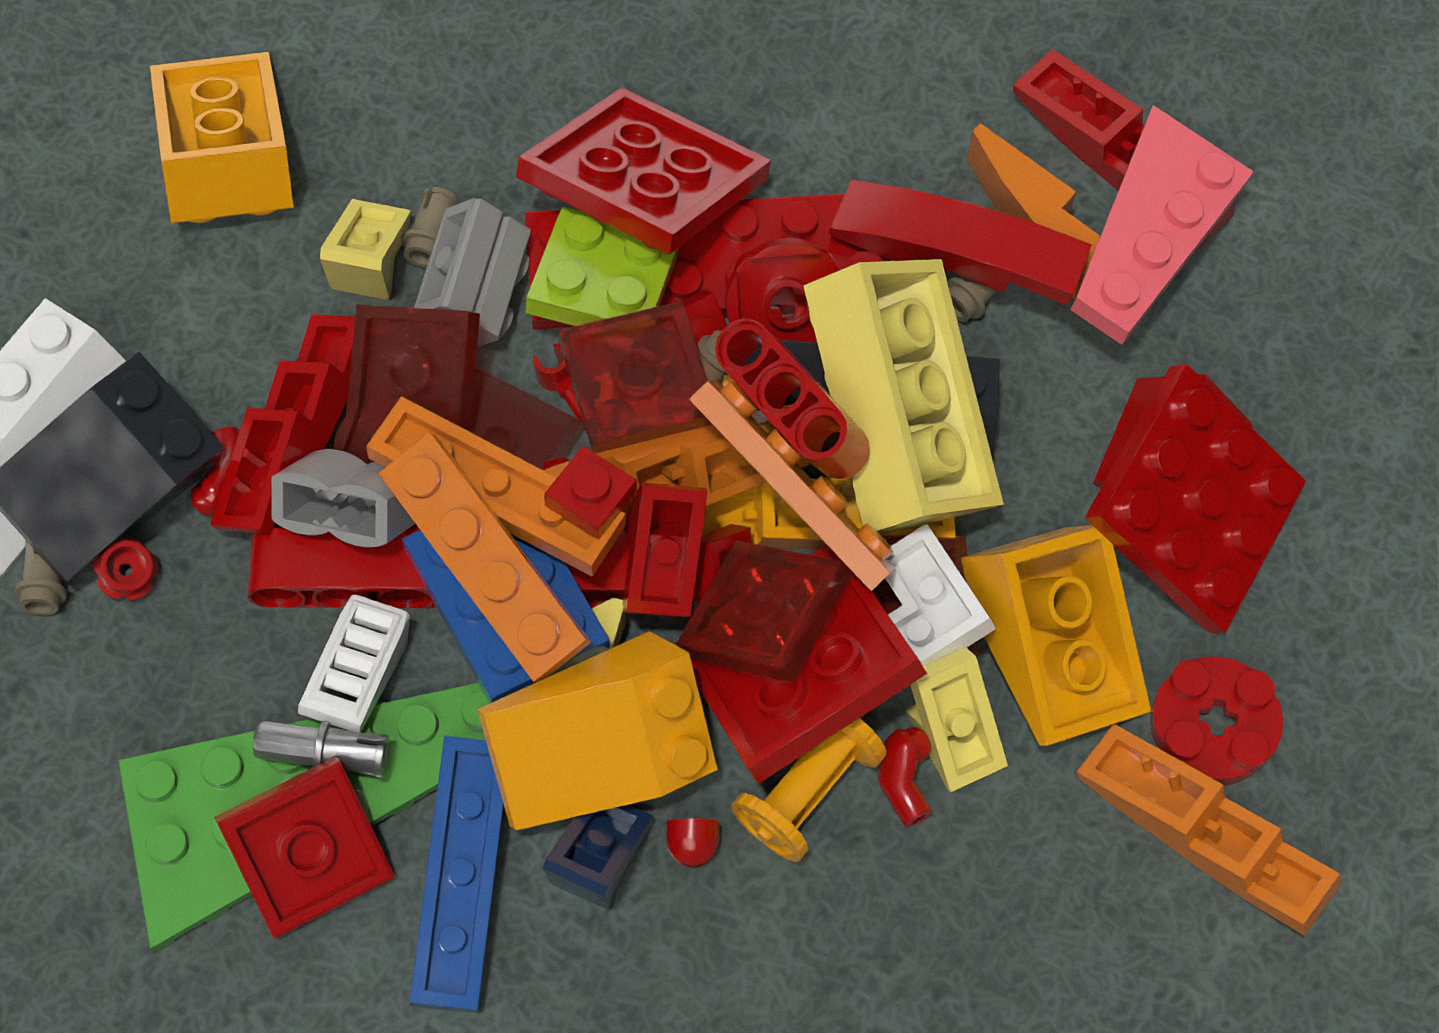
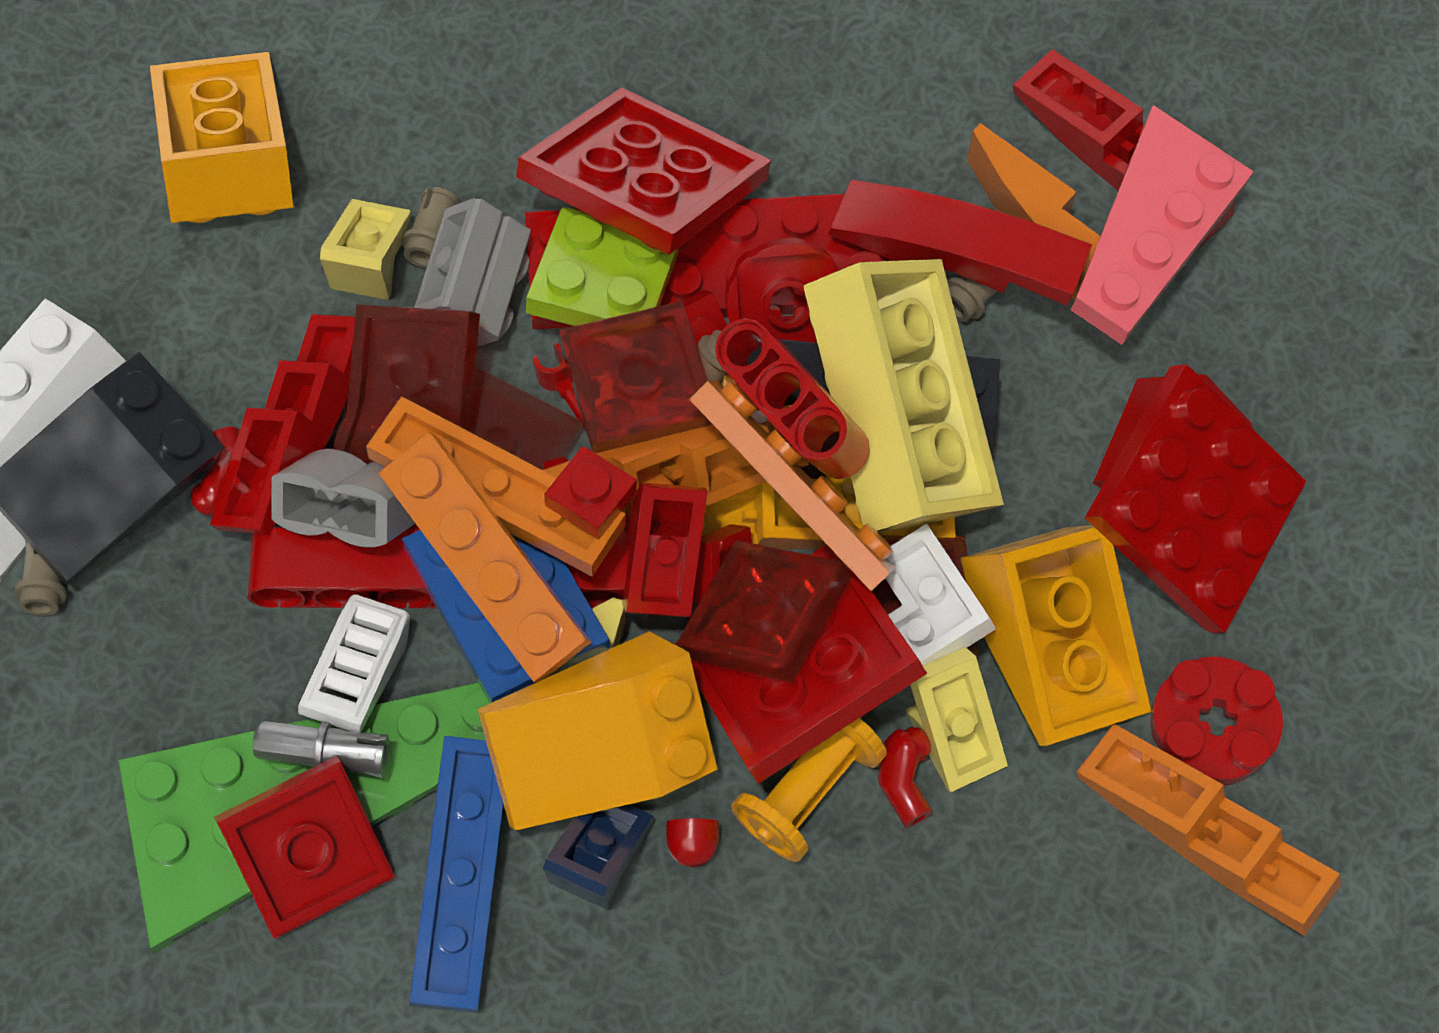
red plate [93,538,158,600] -> none

